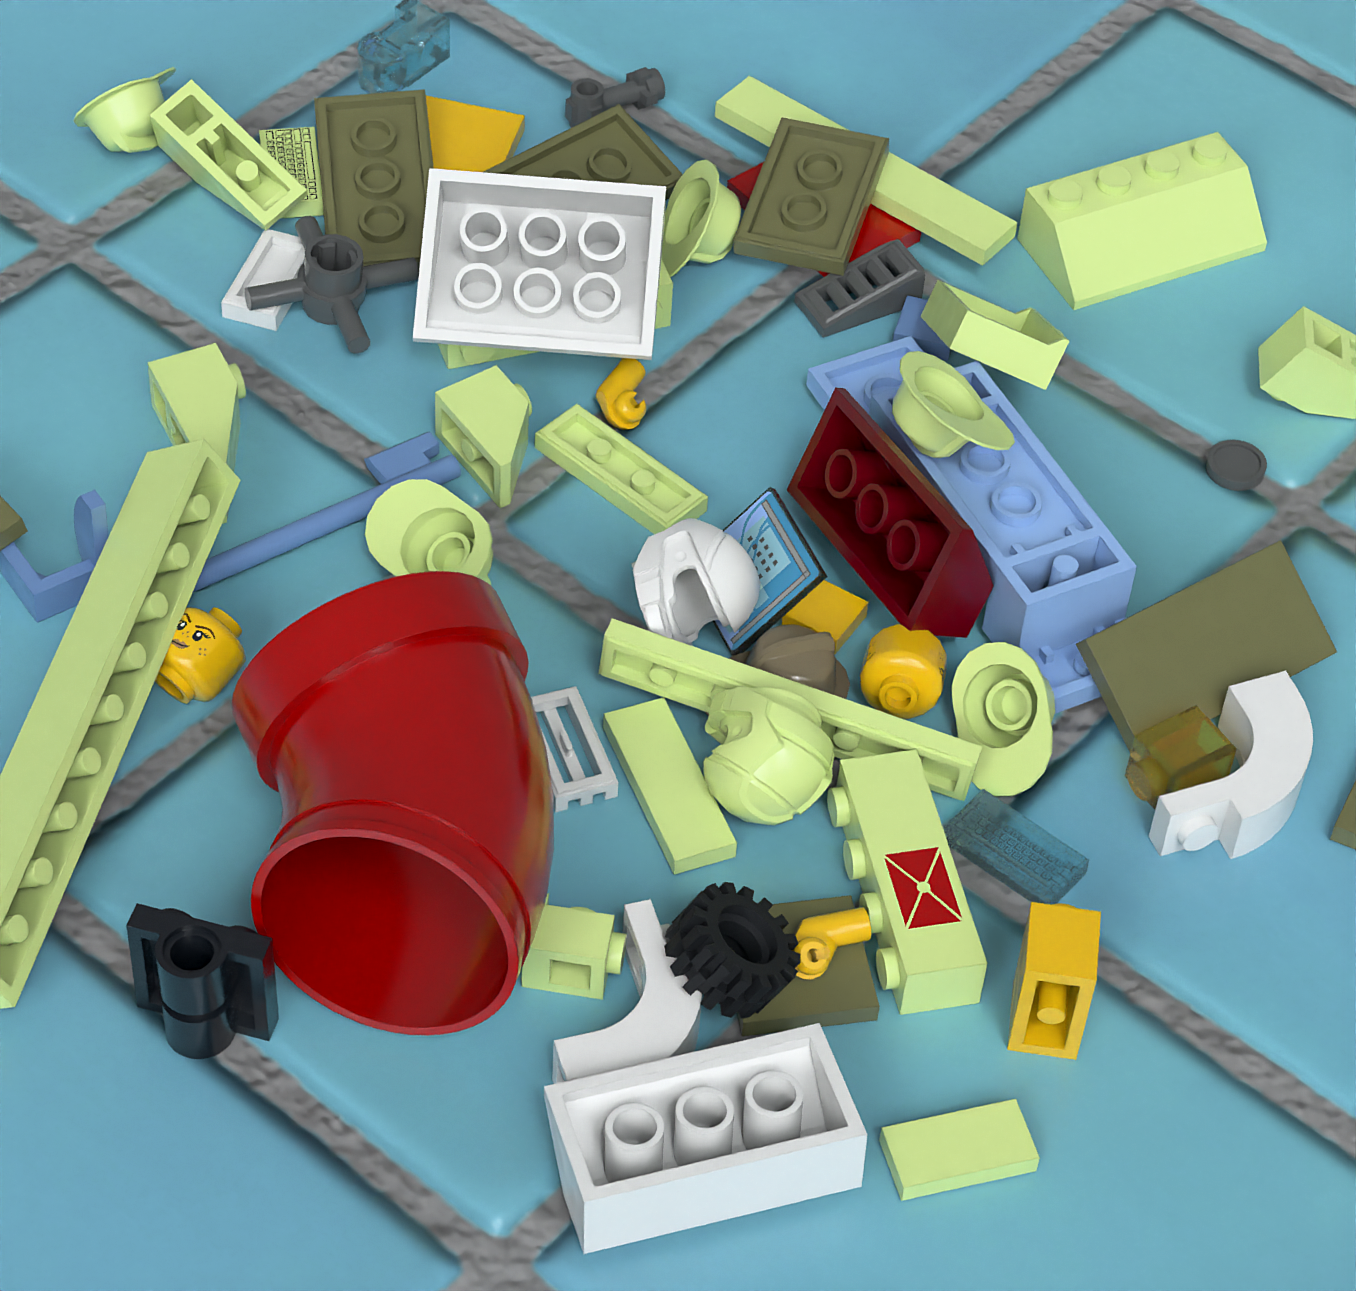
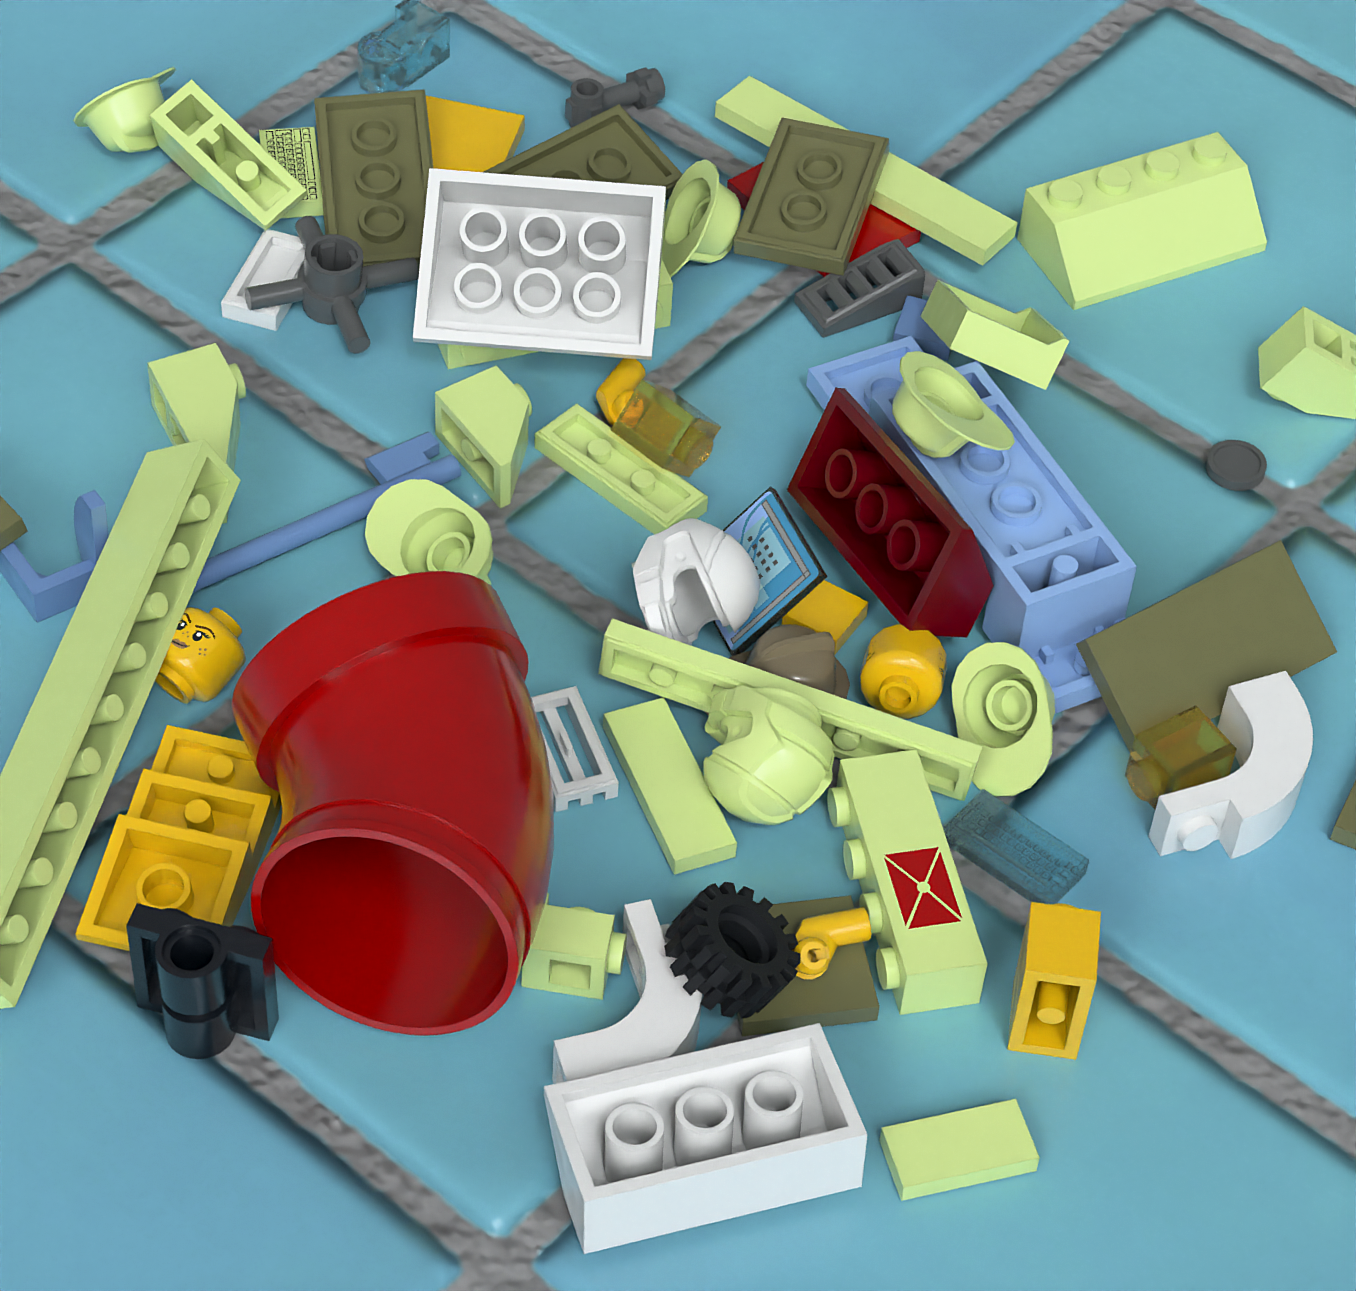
none -> yellow slope [75,725,282,951]
none -> clear yellow brick [611,379,721,477]

